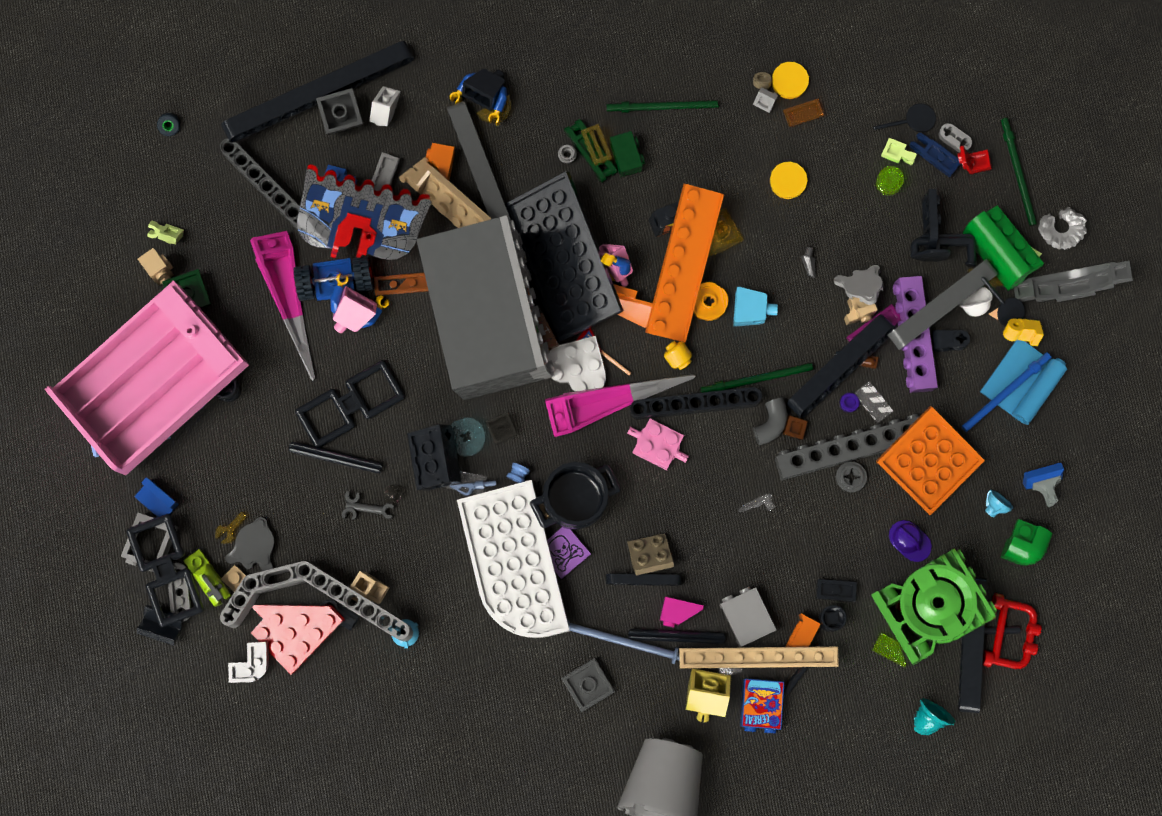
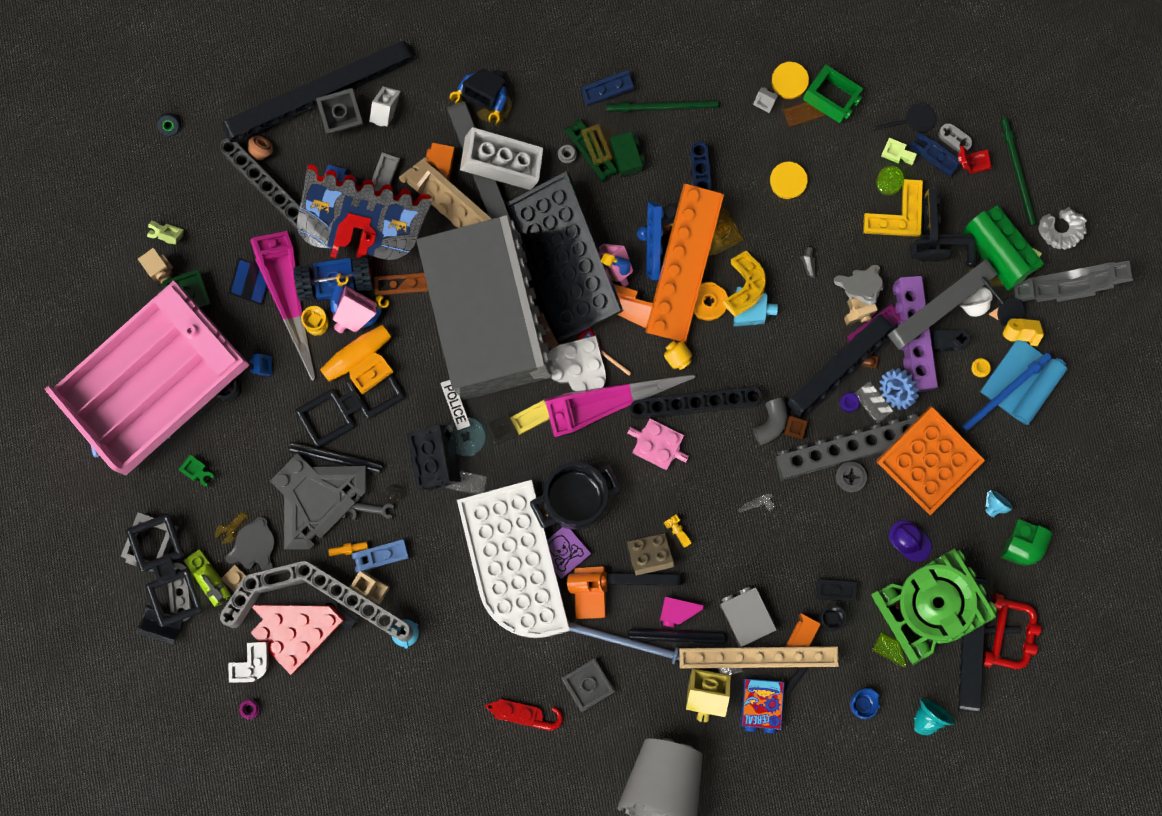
blue panel [134,477,179,517] -> none
sand blue hand [450,480,496,495] -> none
medium blue wheel [506,463,530,483] -> none
dark green bar [700,363,813,393] -> none
dark tan tile [753,72,772,89] -> none
piece [1023,463,1064,507] -> none
none -> green plate [178,455,215,487]
none -> piece [228,257,268,306]
none -> magenta plate [239,699,260,719]
none -> nougat cone [248,136,273,161]
none -> blue tile [250,354,272,376]
none -> dark grey plate [270,453,366,550]
none -> yellow wheel [301,306,329,336]
none -> light orange plate [320,325,393,395]
none -> light orange bar [328,542,368,556]
none -> medium blue plate [351,539,409,573]
none -> white sticker [440,380,470,430]
none -> white brick [460,127,543,190]
none -> red plate [485,699,563,731]
none -> light yellow tile [510,400,549,435]
none -> orange piece [567,567,607,619]
none -> dark blue hinge [581,70,635,106]
none -> blue plate [637,201,664,280]
none -> yellow piece [664,515,691,548]
none -> dark blue beam [690,141,711,190]
none -> yellow plate [723,251,765,317]
none -> green window [803,65,863,123]
none -> blue hair [850,688,880,719]
none -> yellow plate [863,179,923,237]
none -> medium blue gear [879,368,919,410]
none -> yellow plate [971,358,991,378]

